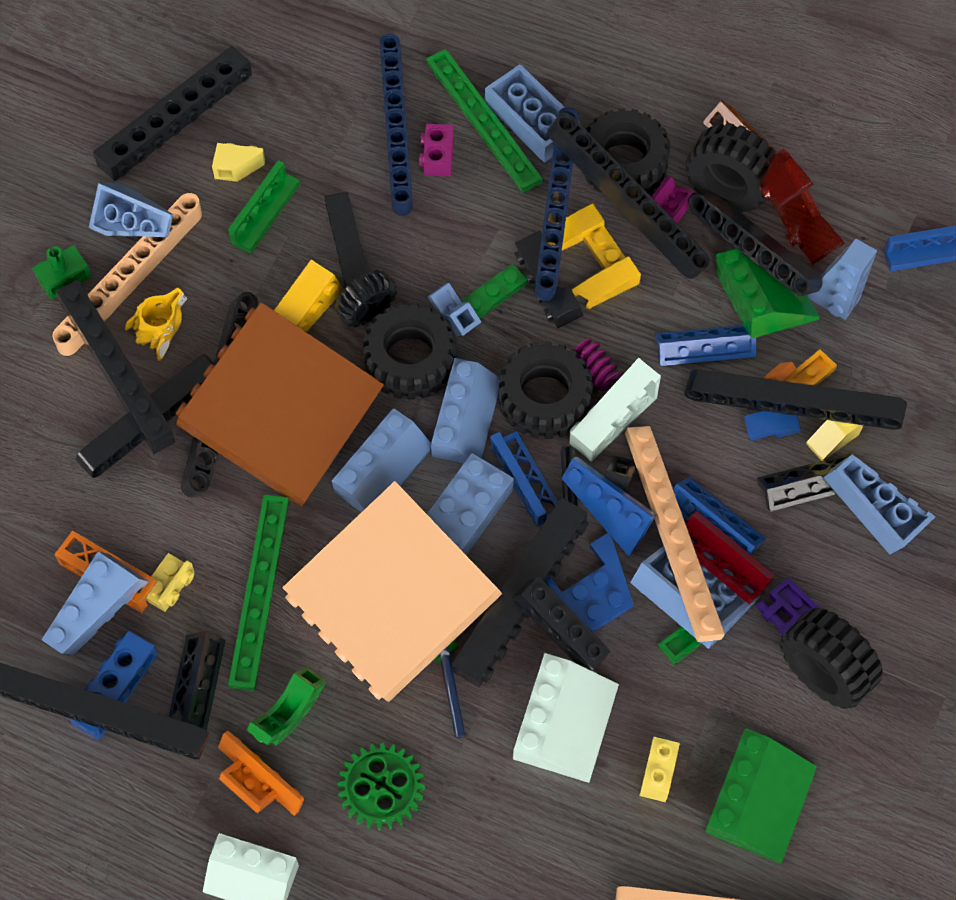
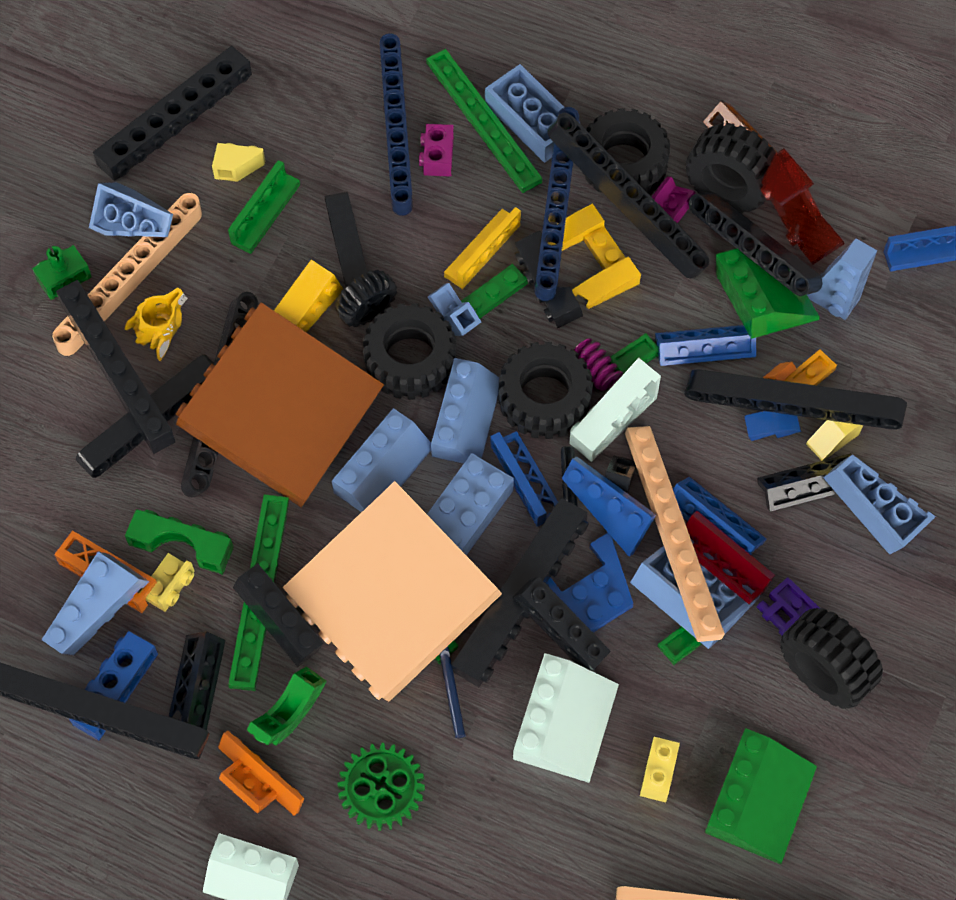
none -> green arch [125,509,234,575]
none -> black brick [233,563,324,667]
none -> yellow fence [444,207,521,289]
none -> green tile [609,333,659,374]

